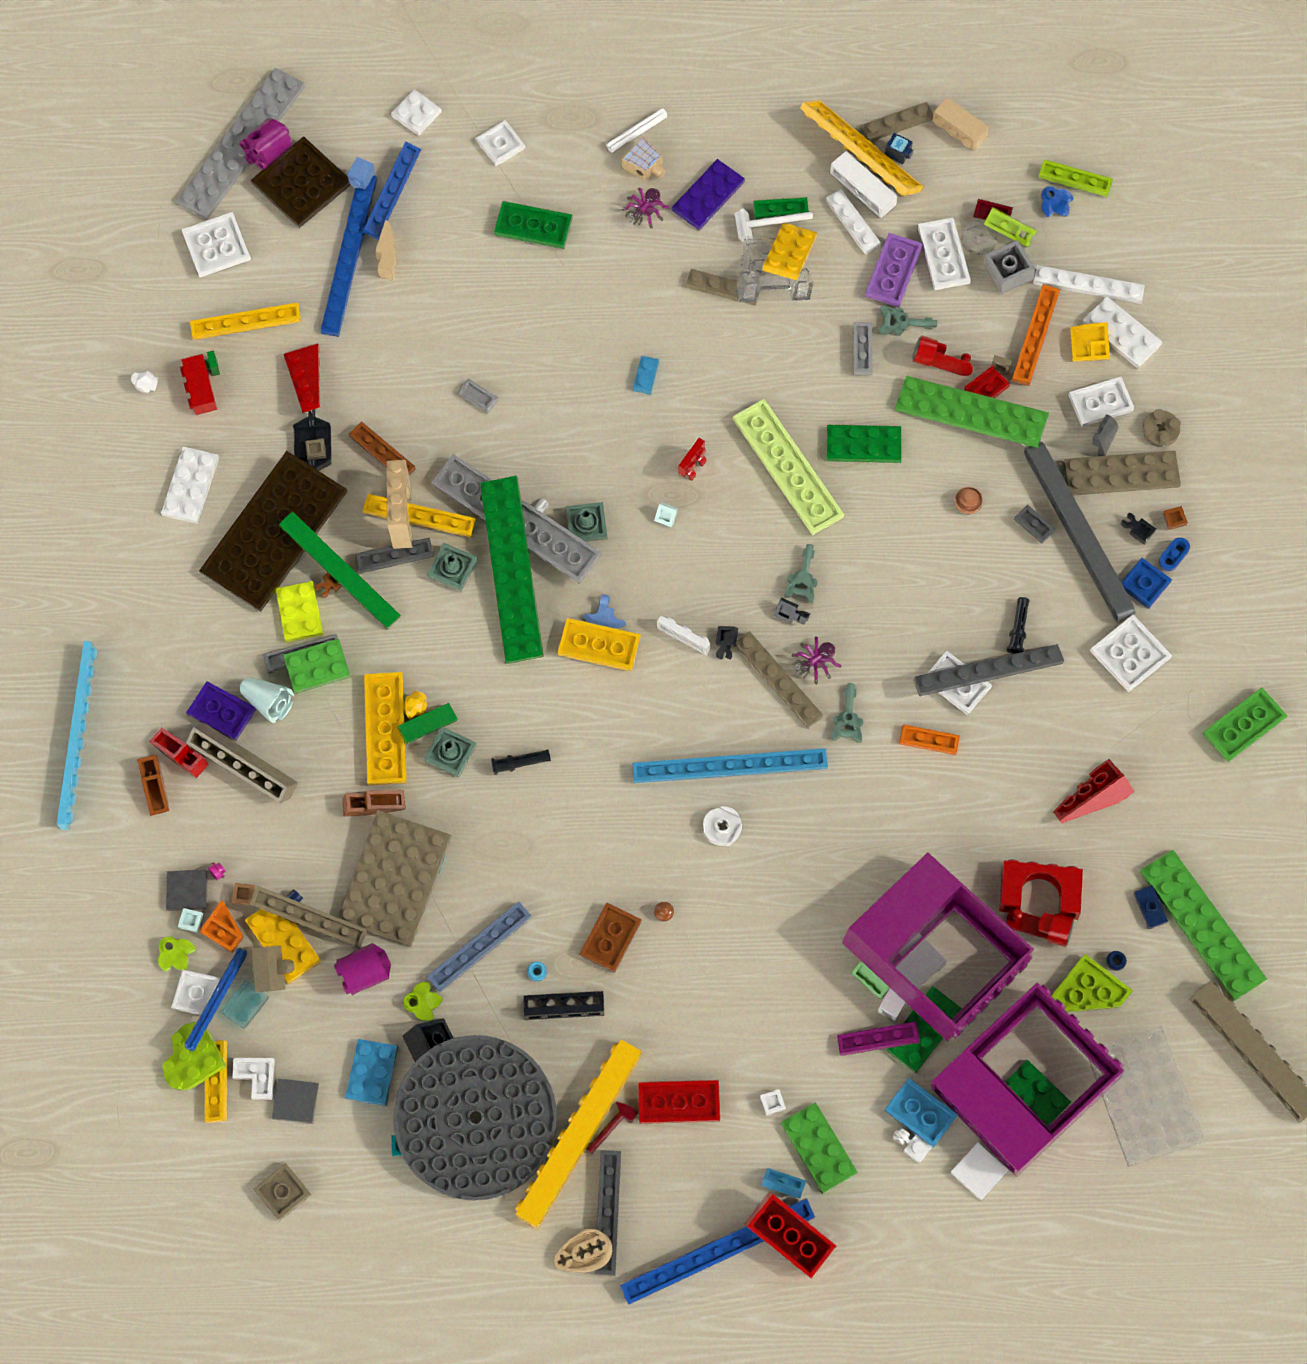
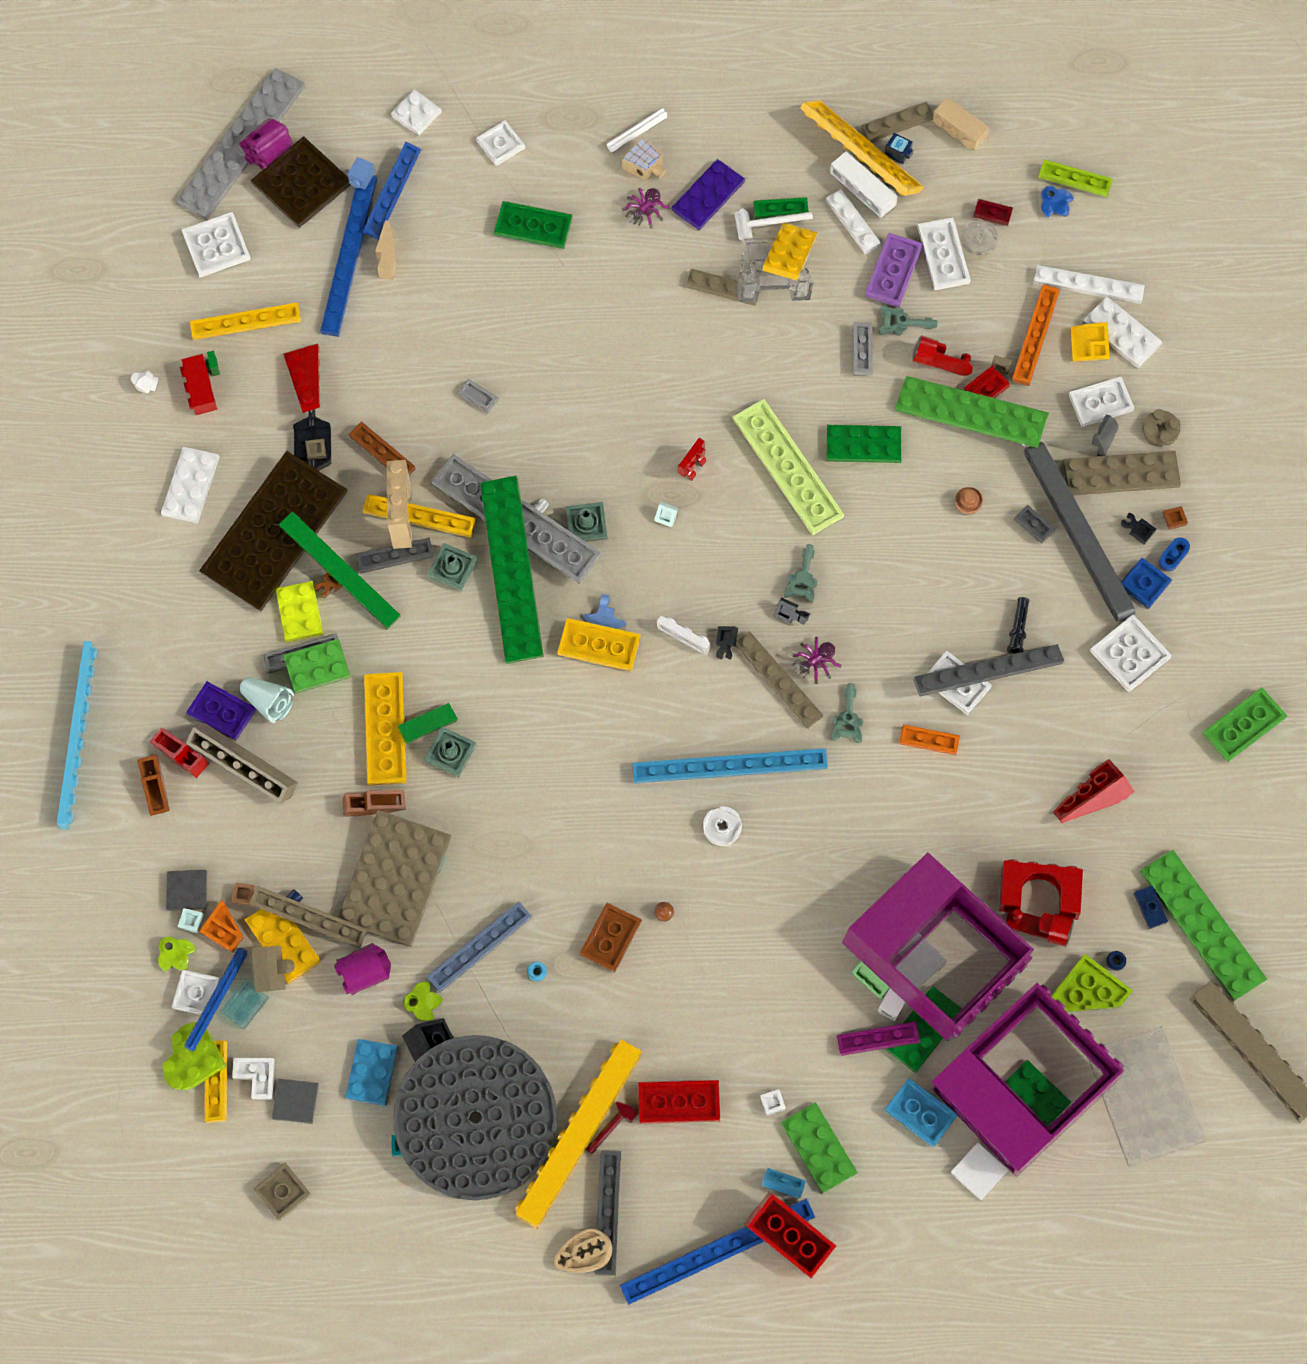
dark pink plate [208,862,226,880] -> none
yellow rock [404,691,427,718] -> none
black pin [491,749,551,775] -> none
black fence [524,991,605,1020] -> none
dark azure plate [633,356,659,395] -> none
white plate [893,1128,932,1164] -> none
lime plate [984,208,1037,247] -> none
light grey brick [985,240,1035,294] -> none

